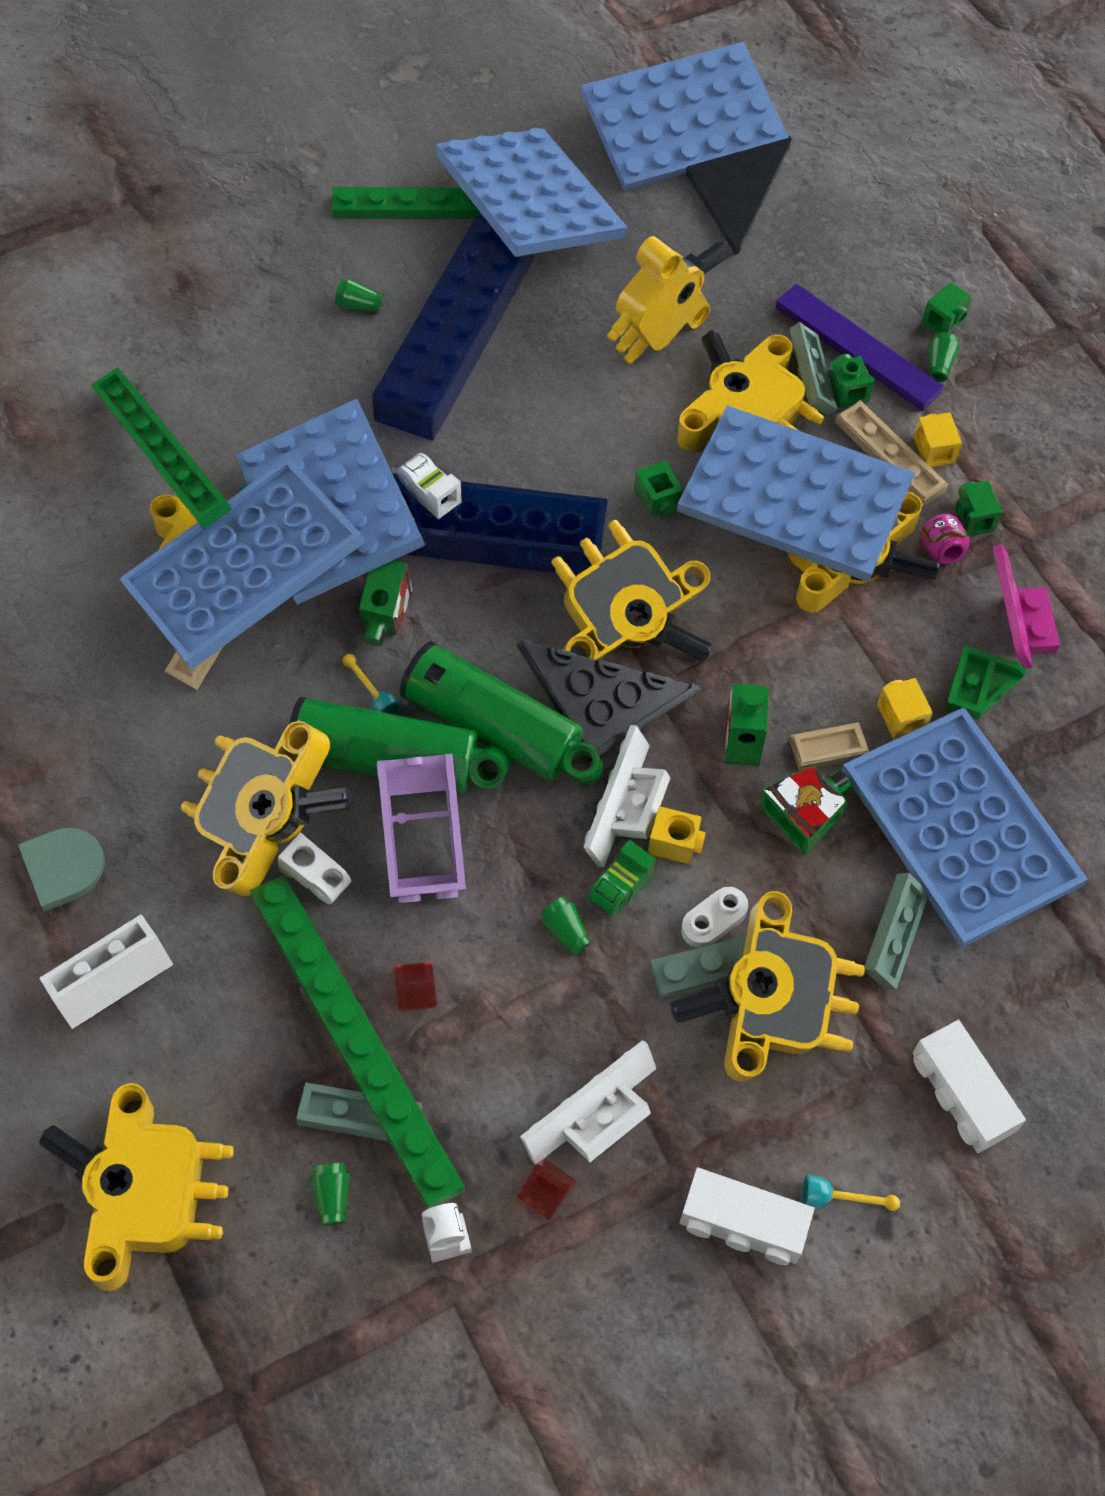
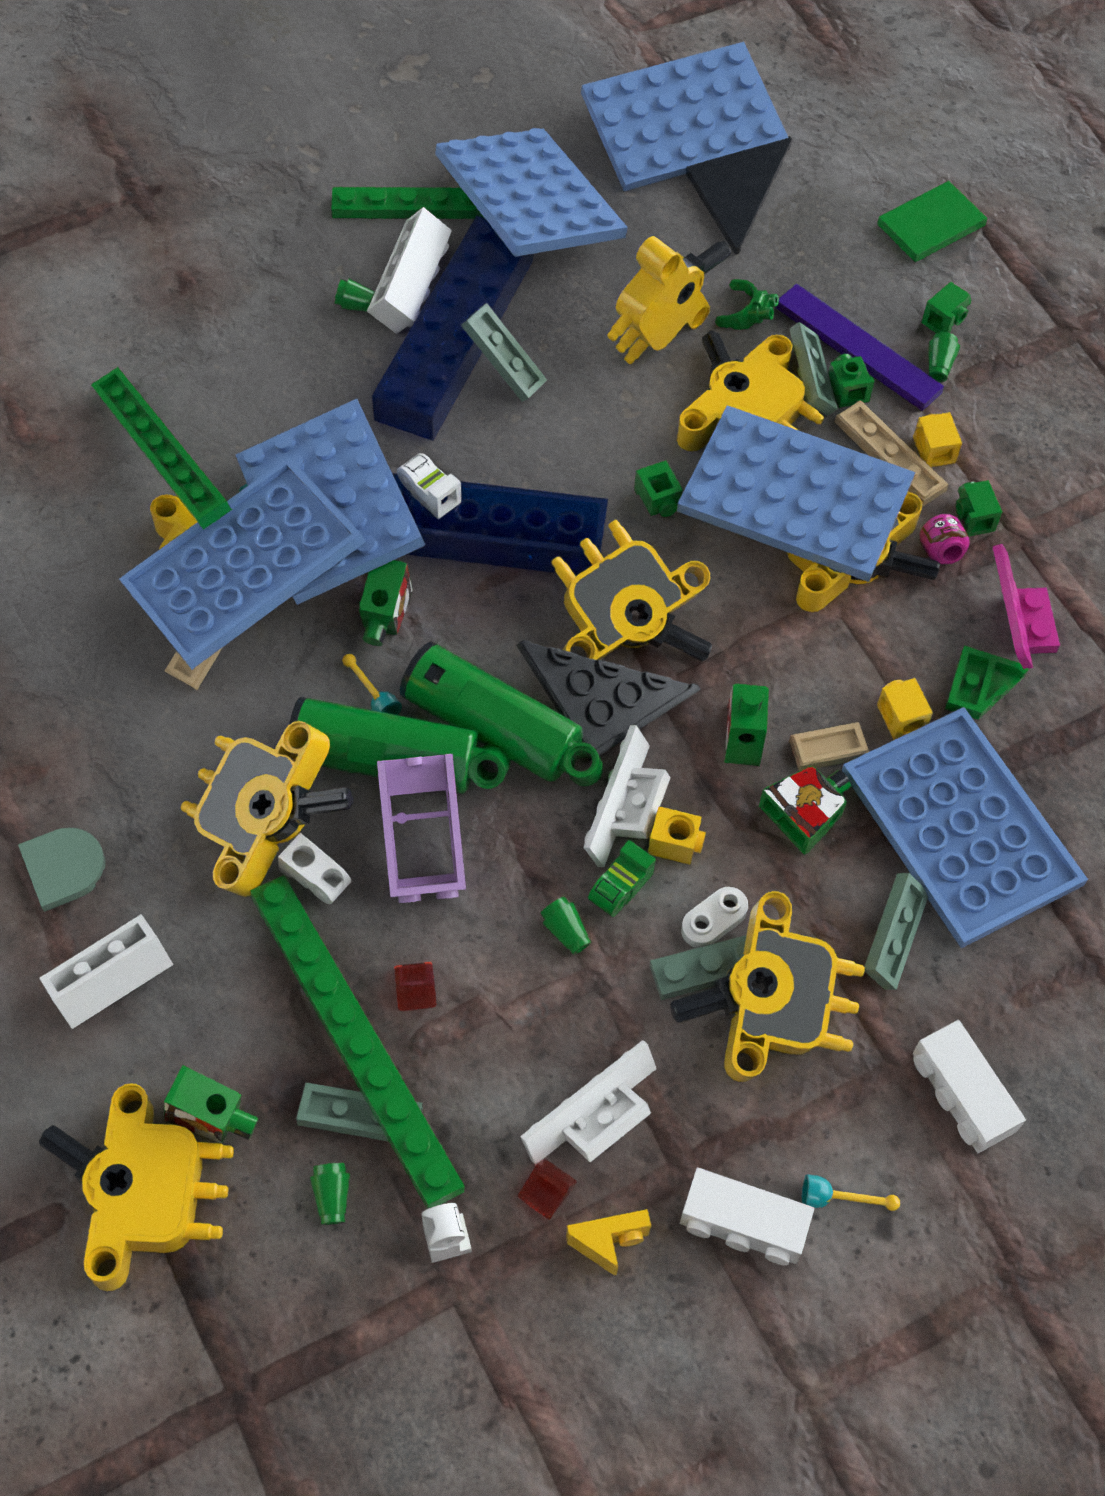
none -> green torso [164,1065,259,1143]
none -> white brick [367,207,452,334]
none -> sand green plate [461,303,547,402]
none -> yellow slope [566,1209,651,1275]
none -> green helmet [715,279,779,330]
none -> green tile [877,181,988,263]

